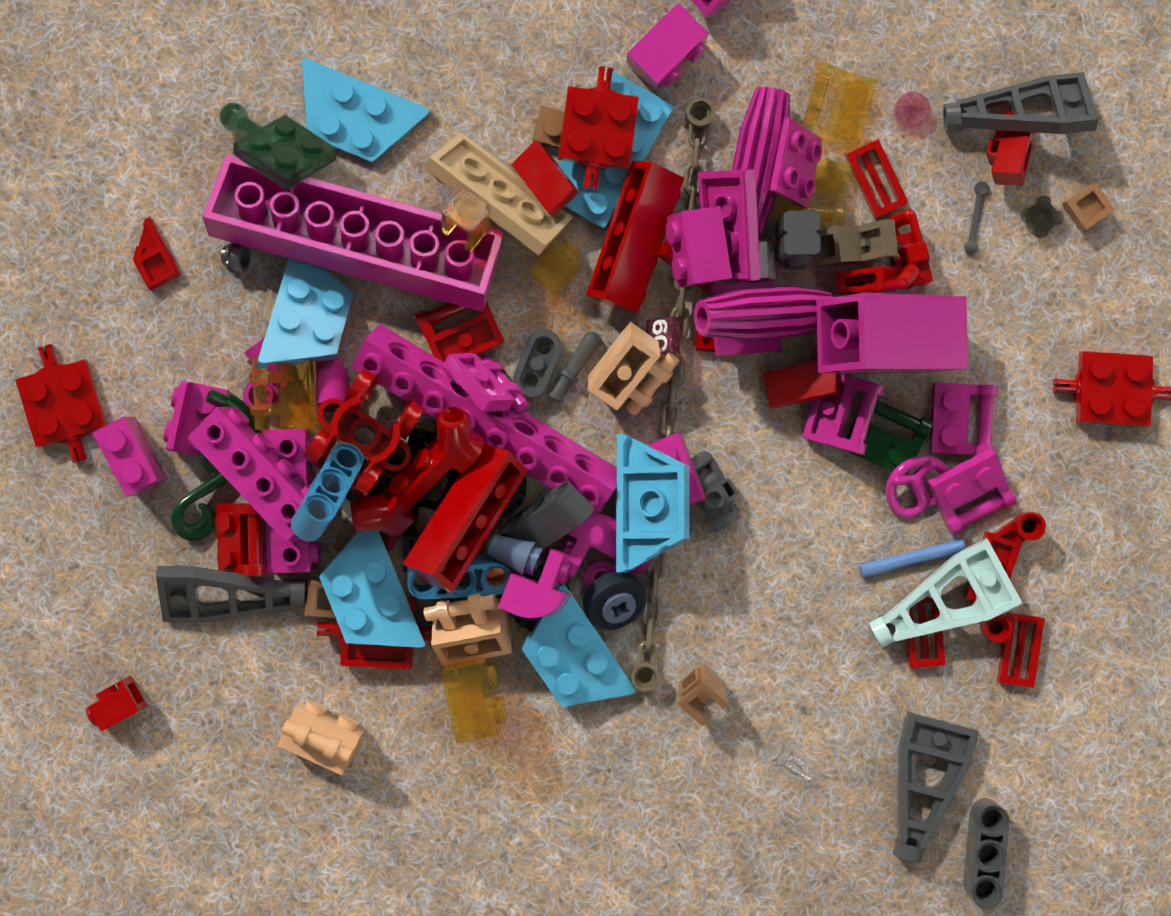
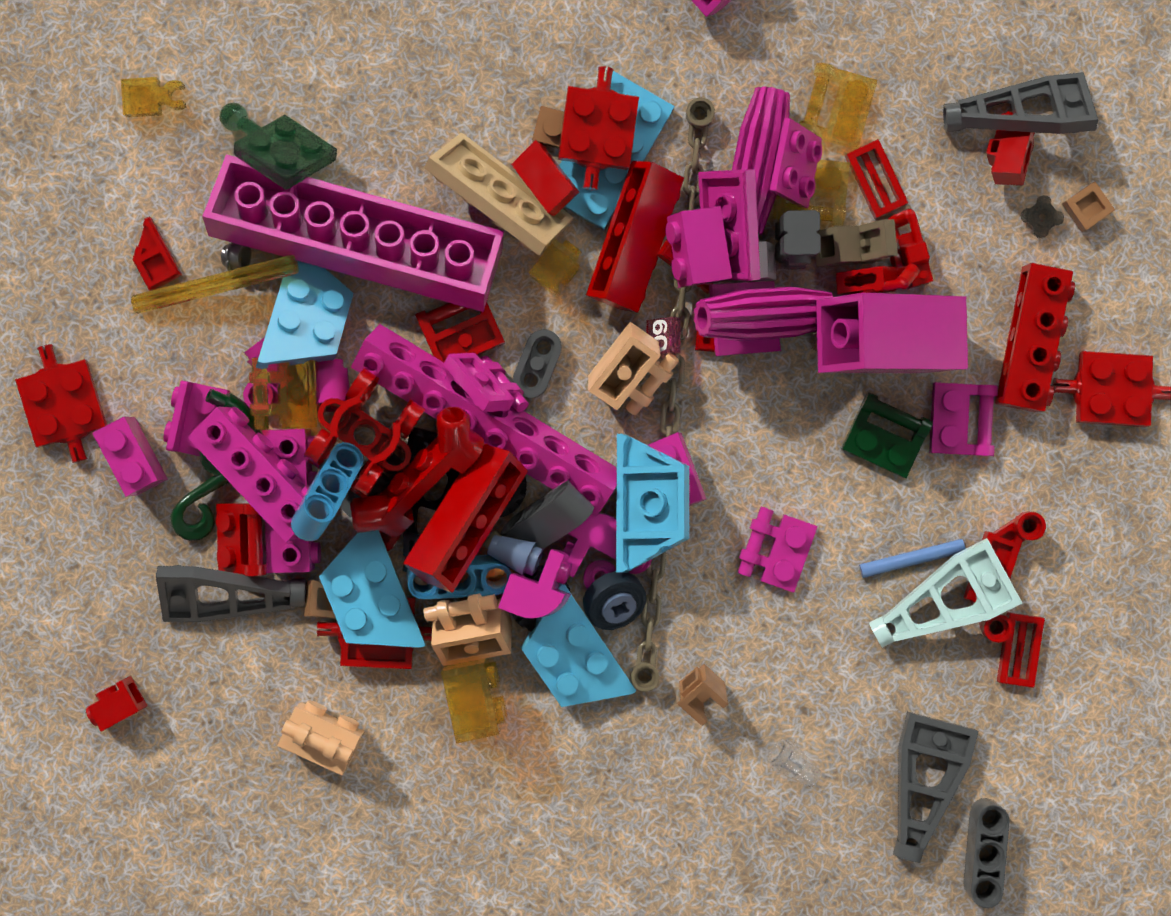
medium azure wing [302,58,431,164] -> none
clear yellow window [442,190,492,252] -> none
dark grey piece [547,331,600,404] -> none
dark pink brick [626,3,709,92] -> none
dark grey piece [691,451,741,532] -> none
red tile [764,361,841,409] -> none
dark pink plate [802,374,885,455] -> none
dark pink piece [886,455,949,519] -> none
clear pink tile [893,92,931,129] -> none
red tile [903,597,946,668] -> none
dark pink plate [927,448,1016,536] -> none
dark grey hinge [964,181,989,254] -> none
none -> clear yellow plate [121,77,187,118]
none -> clear yellow axle [131,255,299,314]
none -> dark pink plate [737,506,818,593]
none -> red brick [995,263,1075,412]

